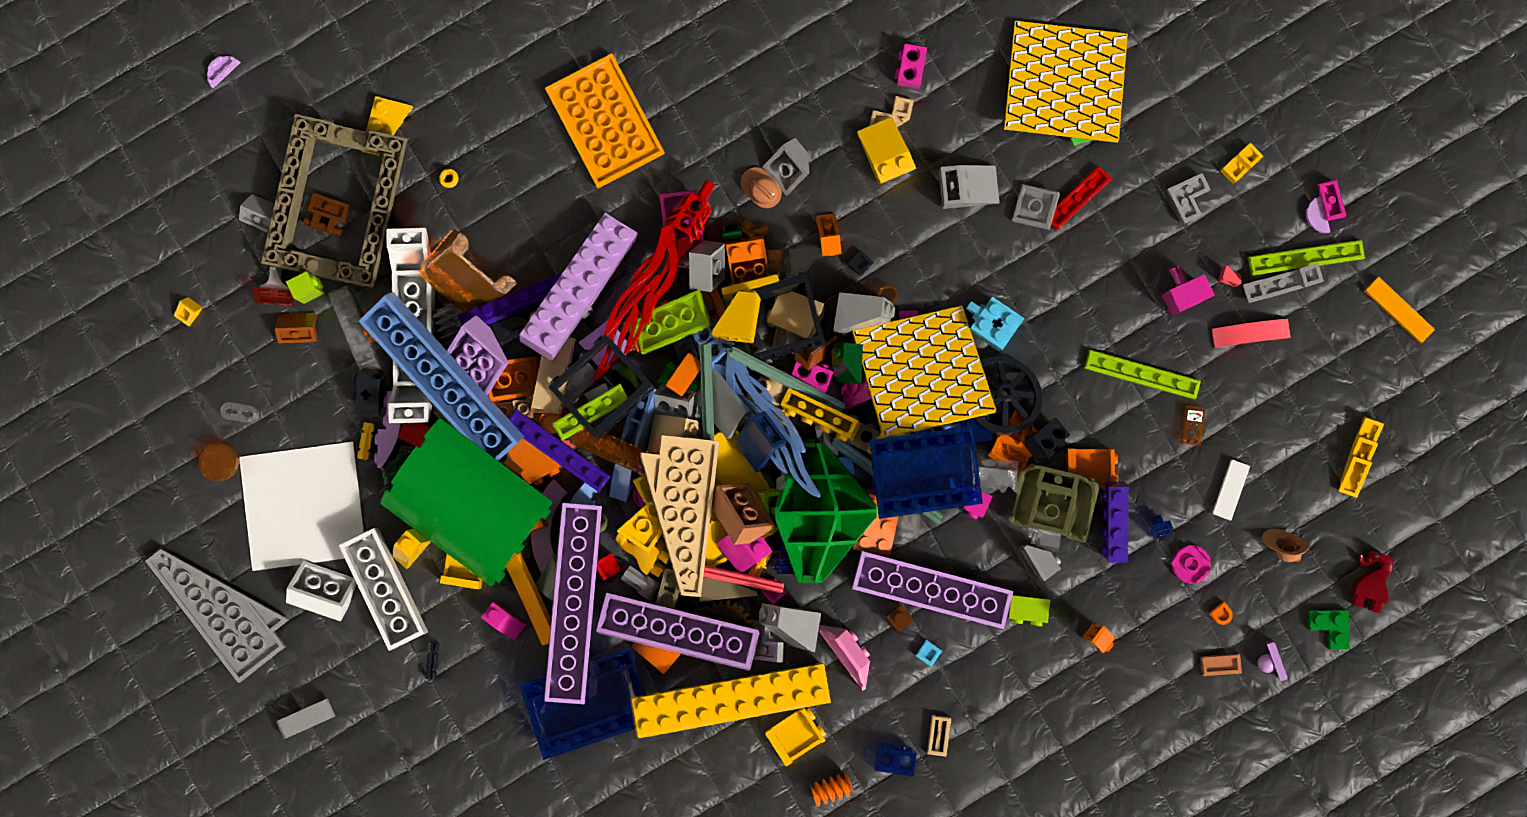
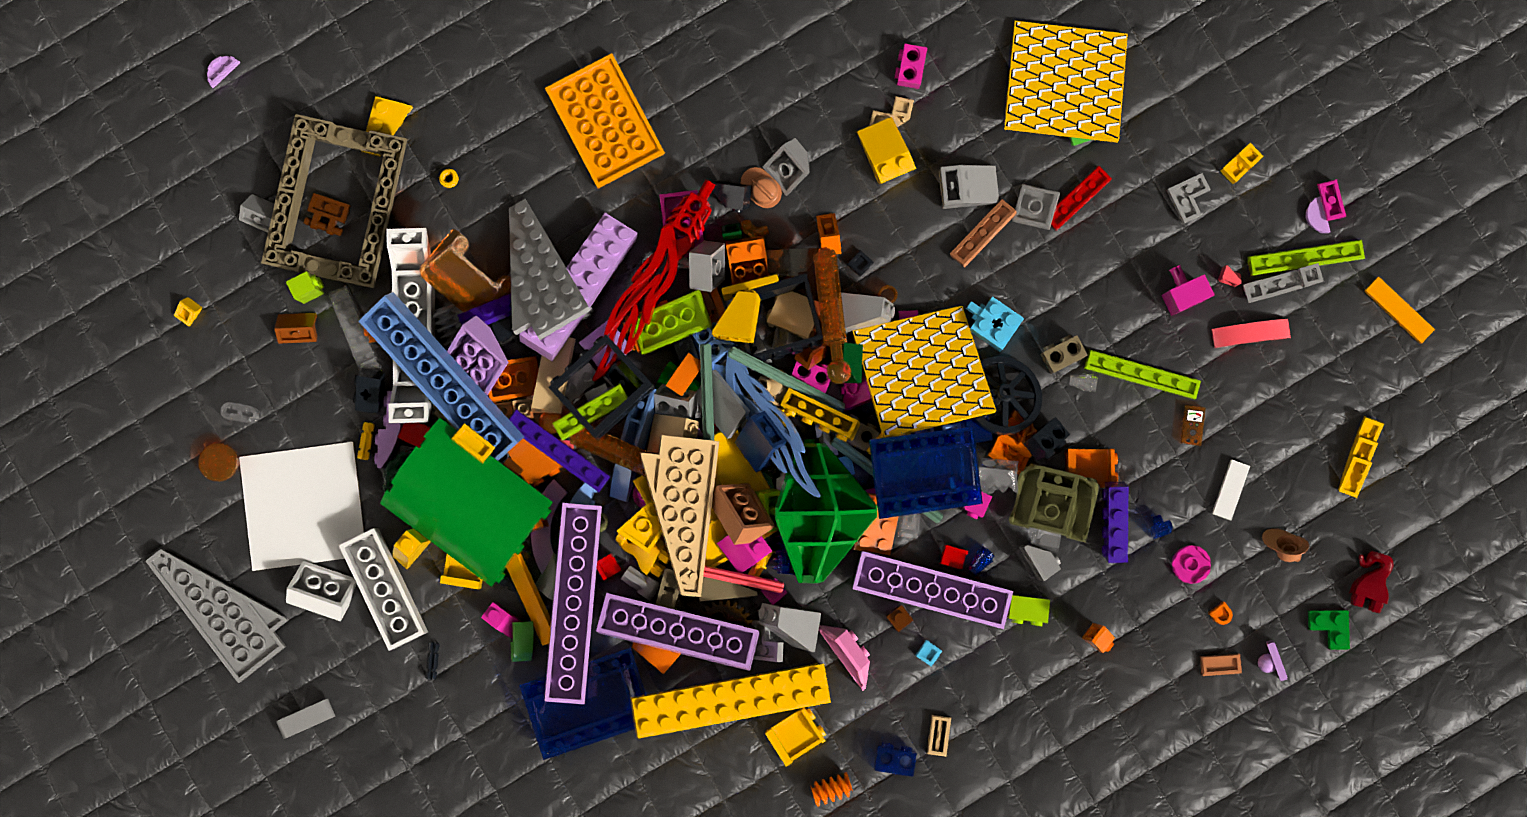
clear red piece [252,266,296,306] -> none
none -> yellow tile [451,423,495,464]
none -> light grey wing [509,199,591,340]
none -> bright green slope [511,621,533,662]
none -> black slope [712,181,752,213]
none -> clear orange gear [813,247,852,384]
none -> red panel [940,545,968,569]
none -> nougat plate [950,199,1017,268]
none -> clear blue cone [968,546,995,575]
none -> dark tan brick [1040,334,1088,374]
none -> clear cone [1069,374,1098,393]

